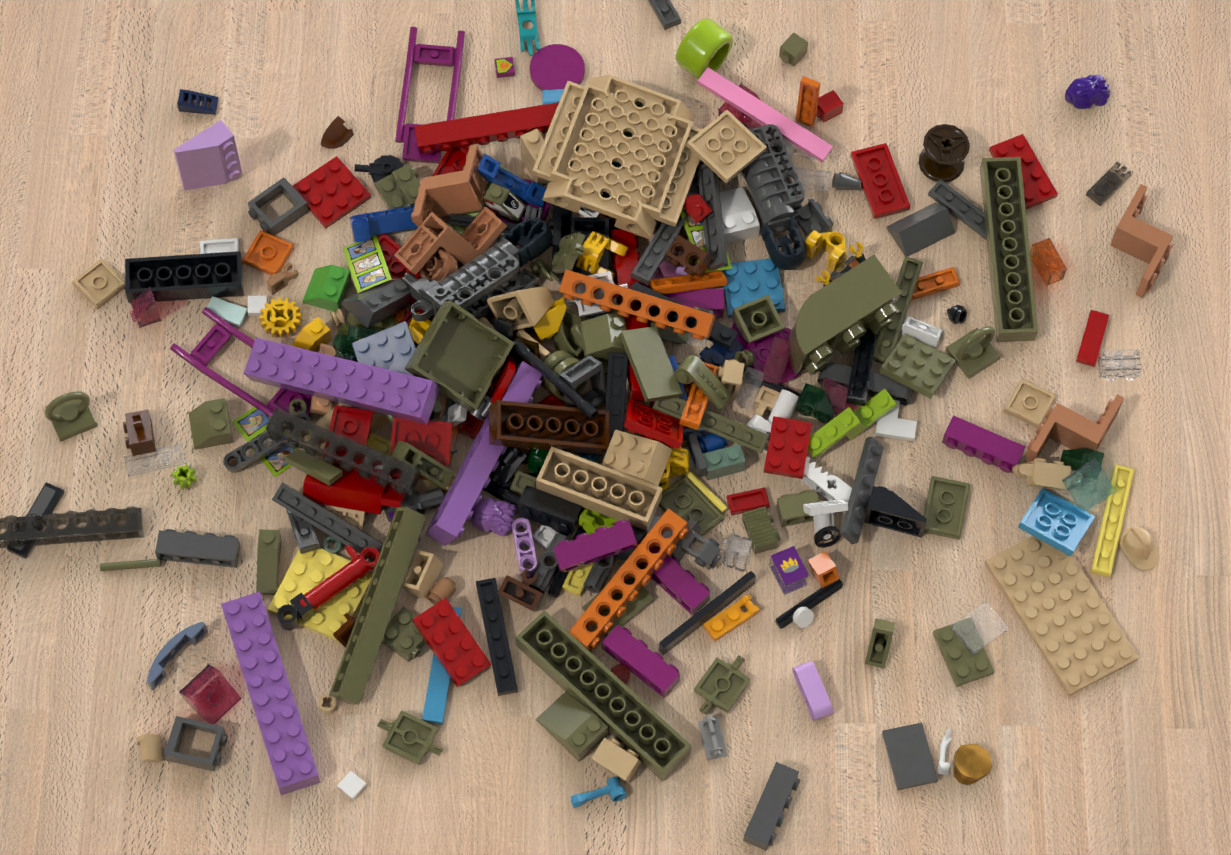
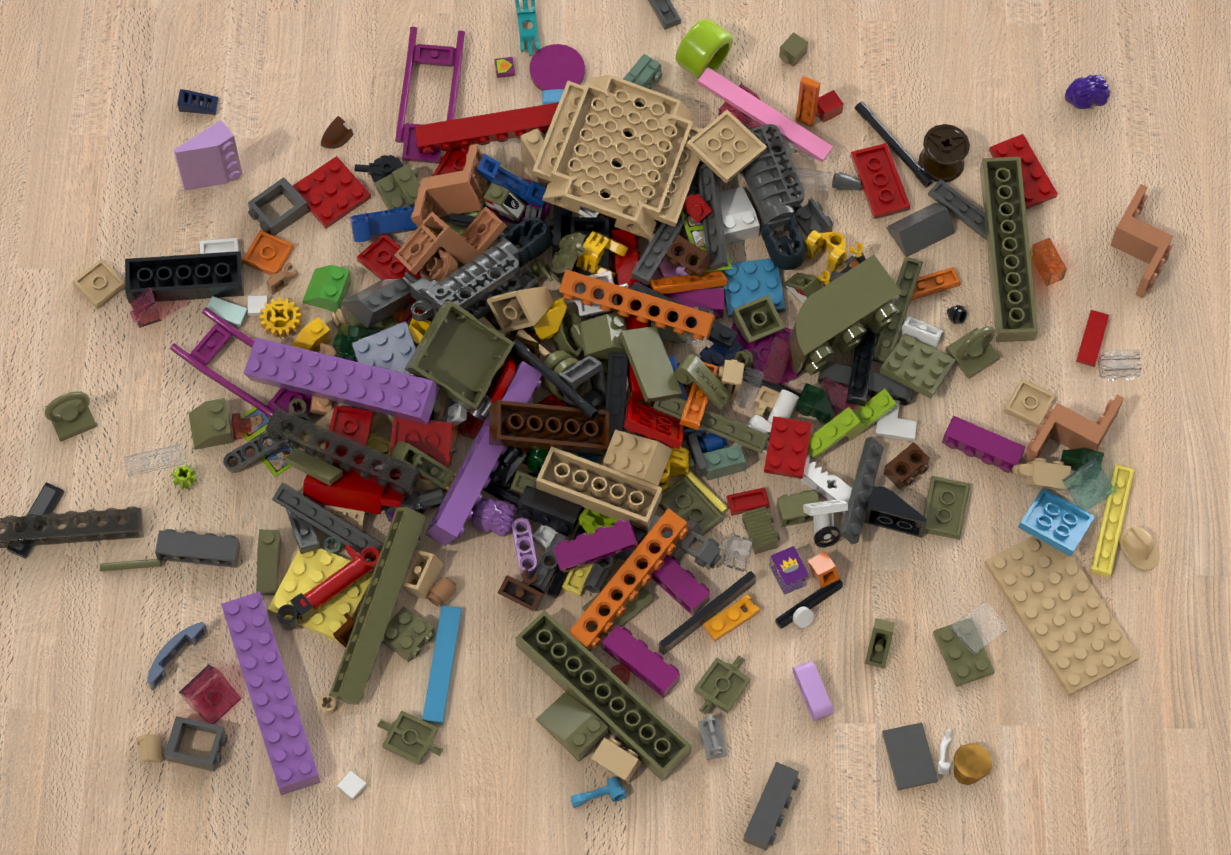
reddish brown brick [123,409,156,456] -> none
sticker [343,235,391,293] -> none
red plate [412,598,492,688] -> none
black plate [476,578,518,696] -> none
black tile [493,317,515,340] -> none
clear smoke hinge [1086,161,1133,207] -> none
none -> clear red tile [231,413,252,440]
none -> sand green brick [623,54,662,89]
none -> olive slope [783,273,822,304]
none -> black piece [854,101,934,188]
none -> reddish brown brick [883,442,930,489]

